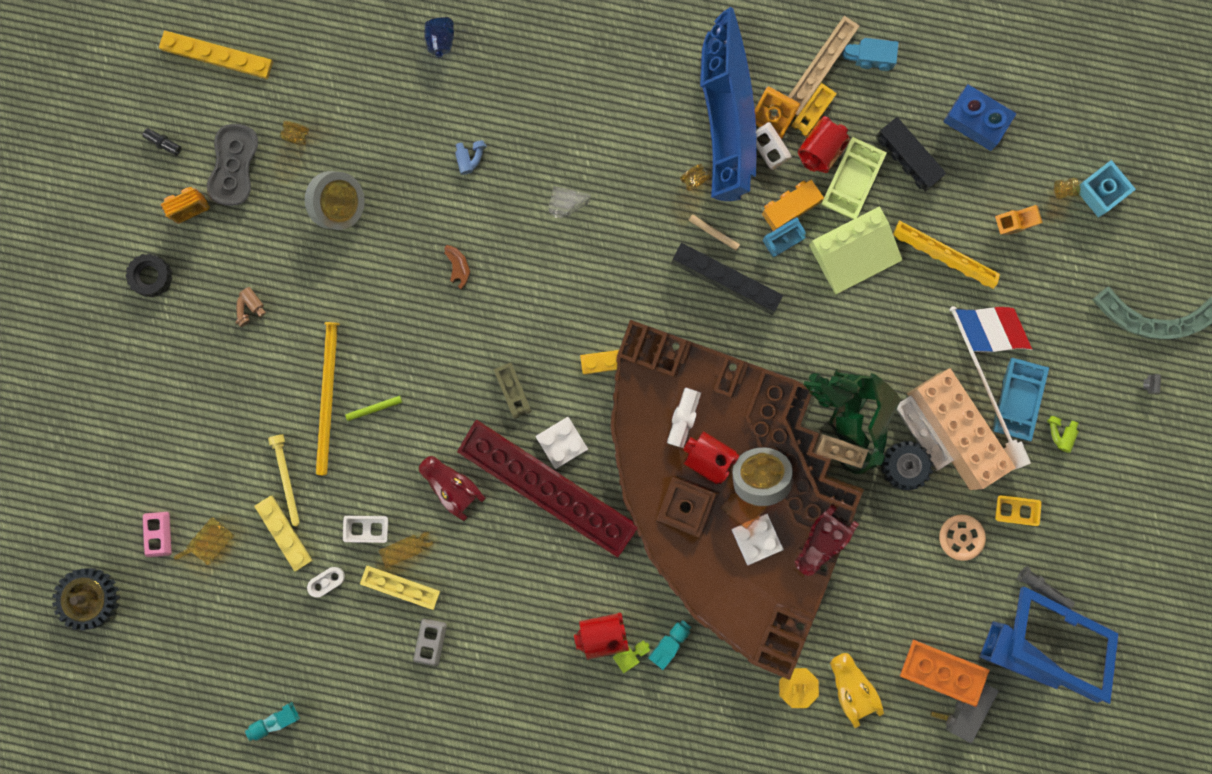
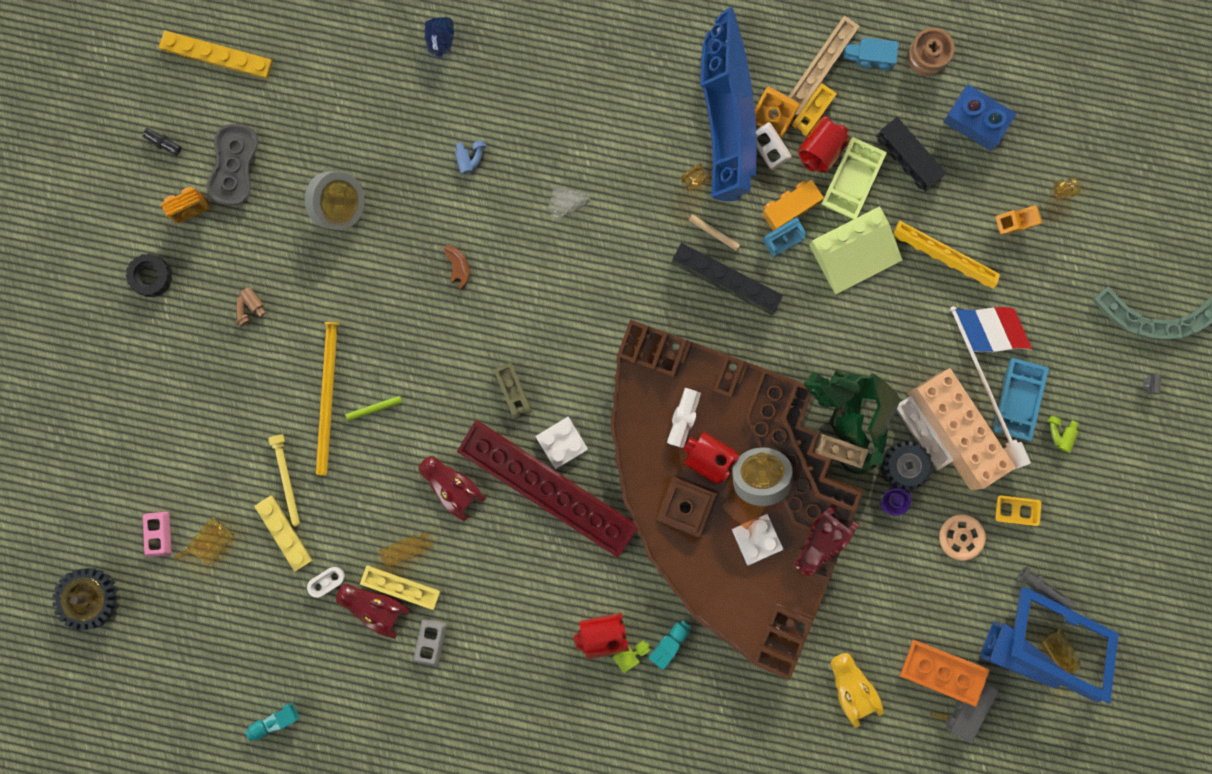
clear yellow wheel [279,121,309,145] -> none
white piece [343,516,388,543] -> none
yellow plate [580,350,619,375] -> none
yellow piece [779,668,819,708] -> none
medium azure brick [1074,160,1136,217] -> none
none -> dark red animal [336,584,411,639]
none -> dark purple hat [880,488,911,516]
none -> medium nougat wheel [907,28,955,76]
none -> clear yellow brick [1041,627,1081,673]

